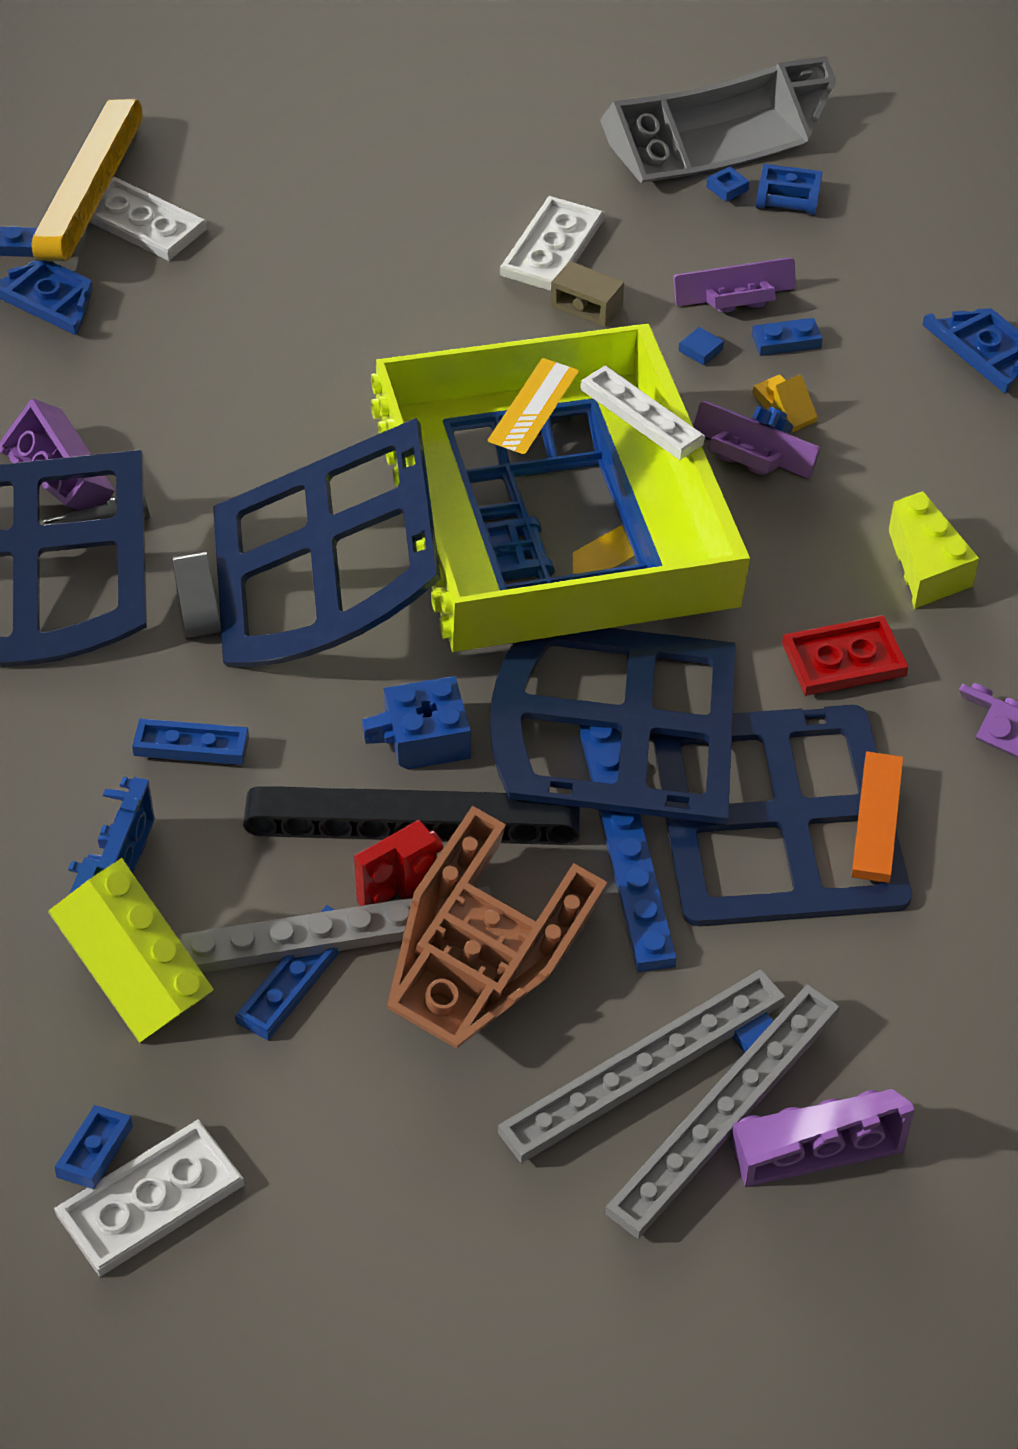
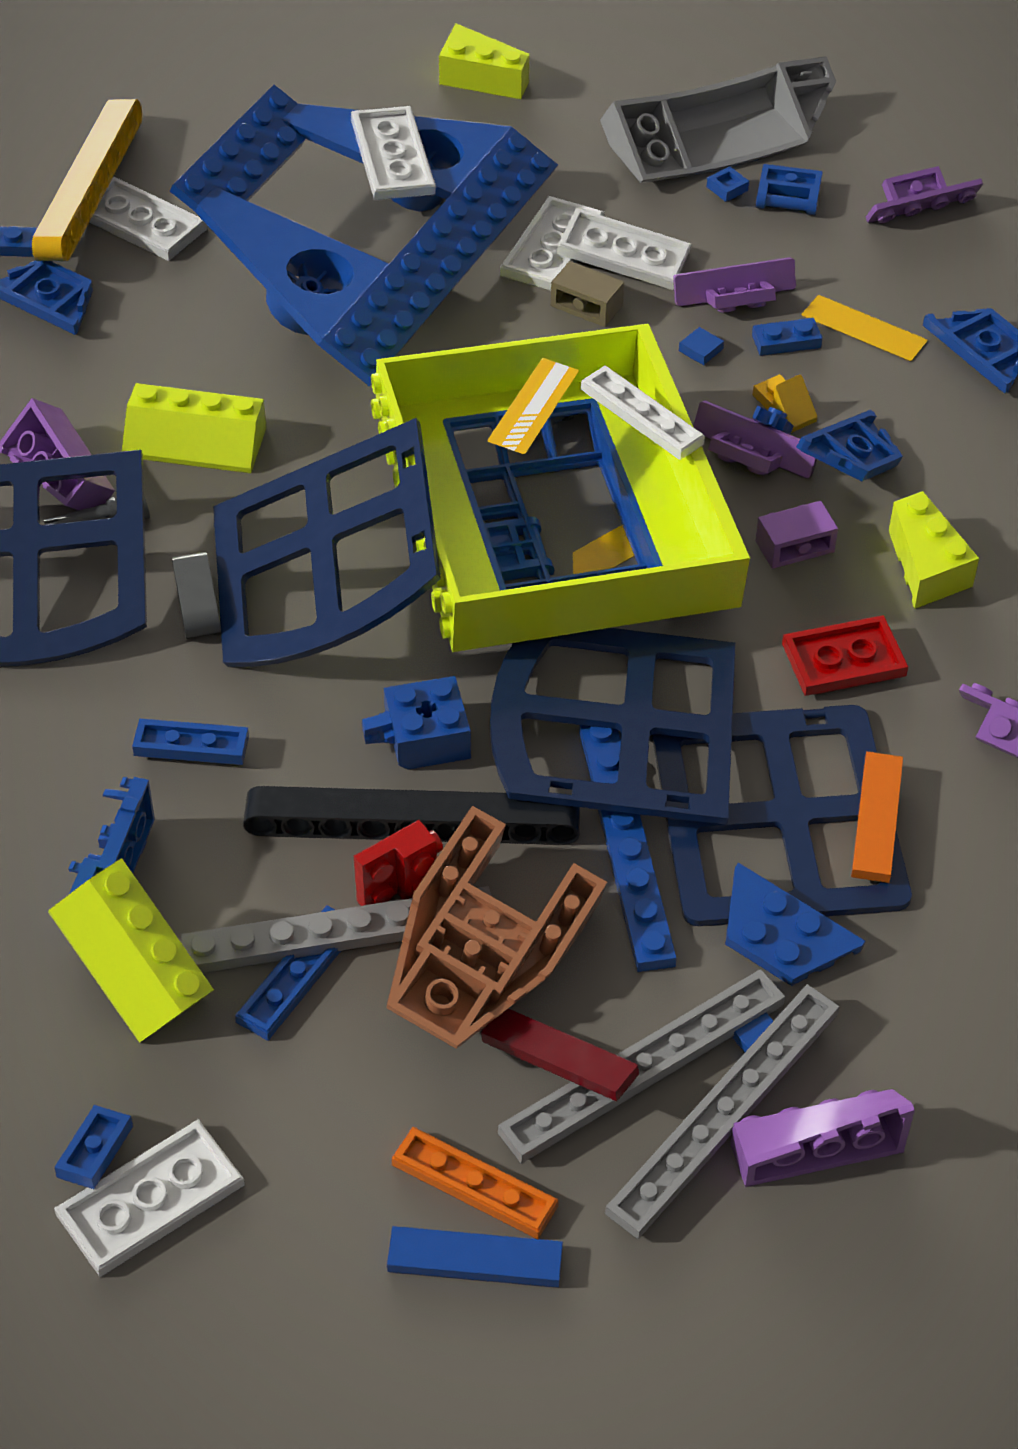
none -> neon yellow slope [122,383,267,473]
none -> blue wing [170,84,558,387]
none -> white tile [351,106,436,200]
none -> blue tile [387,1226,563,1287]
none -> orange tile [392,1127,559,1239]
none -> neon yellow wedge [439,23,530,99]
none -> dark red tile [481,1009,639,1102]
none -> white tile [556,208,692,290]
none -> blue wing [725,863,865,986]
none -> medium lavender brick [755,501,838,569]
none -> blue wing [796,410,903,482]
none -> yellow sticker [801,295,928,361]
none -> medium lavender bracket [866,166,983,223]

